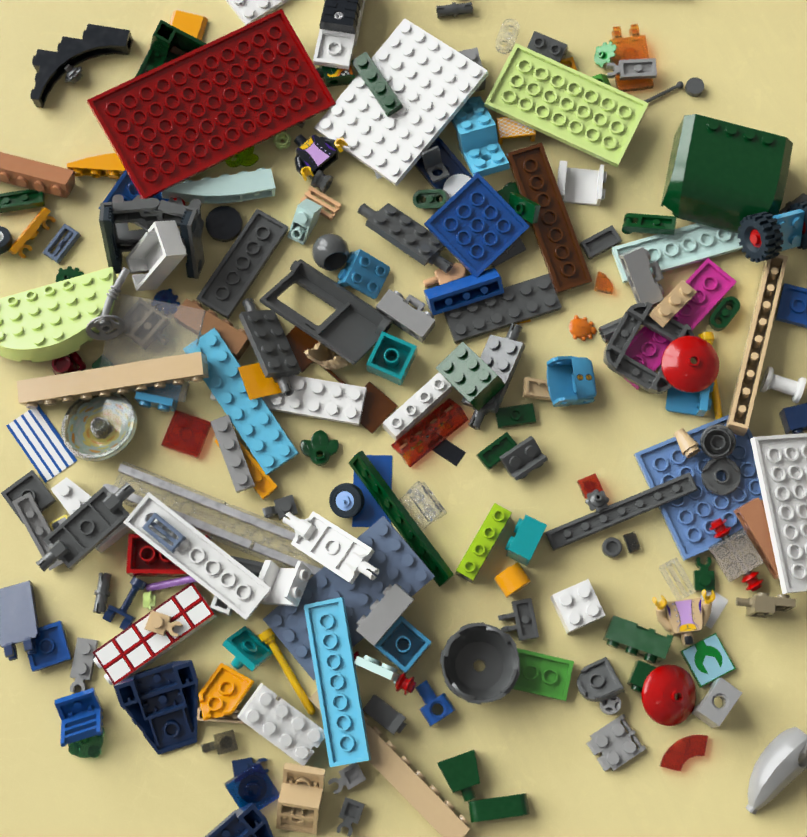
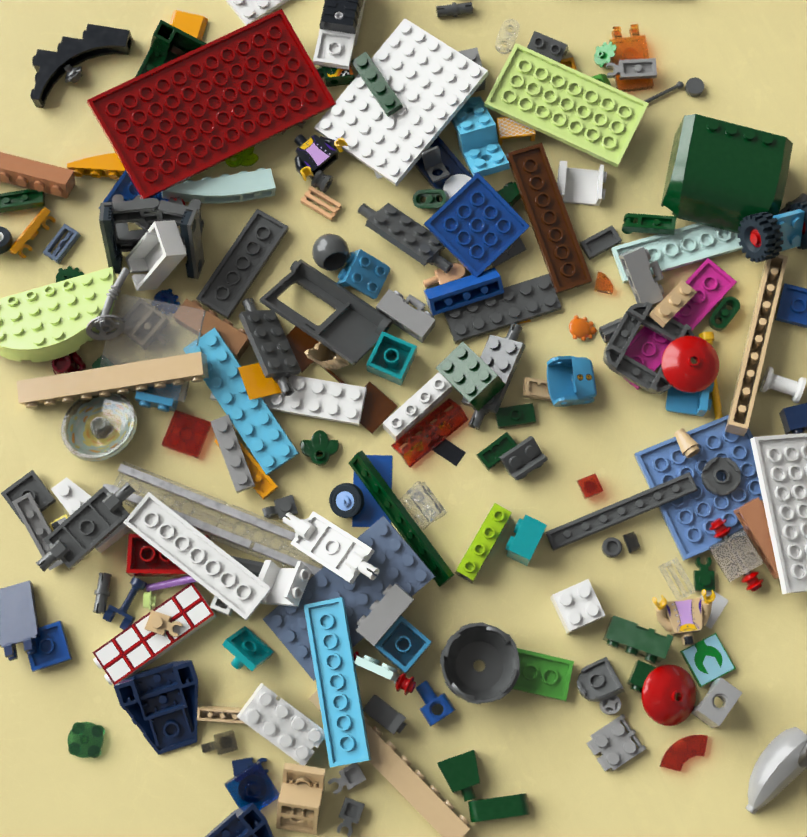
white sticker [6,404,77,483] -> none
blue plate [55,687,103,747] -> none
light grey plate [70,637,99,693] -> none
sand blue tile [142,513,186,553] -> none
light orange tile [198,663,254,721] -> none
black tile [205,206,243,242] -> none
yellow piece [258,628,315,715] -> none
yellowish green plate [273,132,291,149] -> none
light aqua slope [287,198,322,245] -> none
light orange piece [494,562,531,598] -> none
dark grey hinge [498,598,539,641] -> none
dark green plate [508,192,541,224] -> none
dark grey plant [585,489,609,512] -> none
dark grey piece [700,424,736,459] -> none
dark tan plate [736,593,796,618] -> none

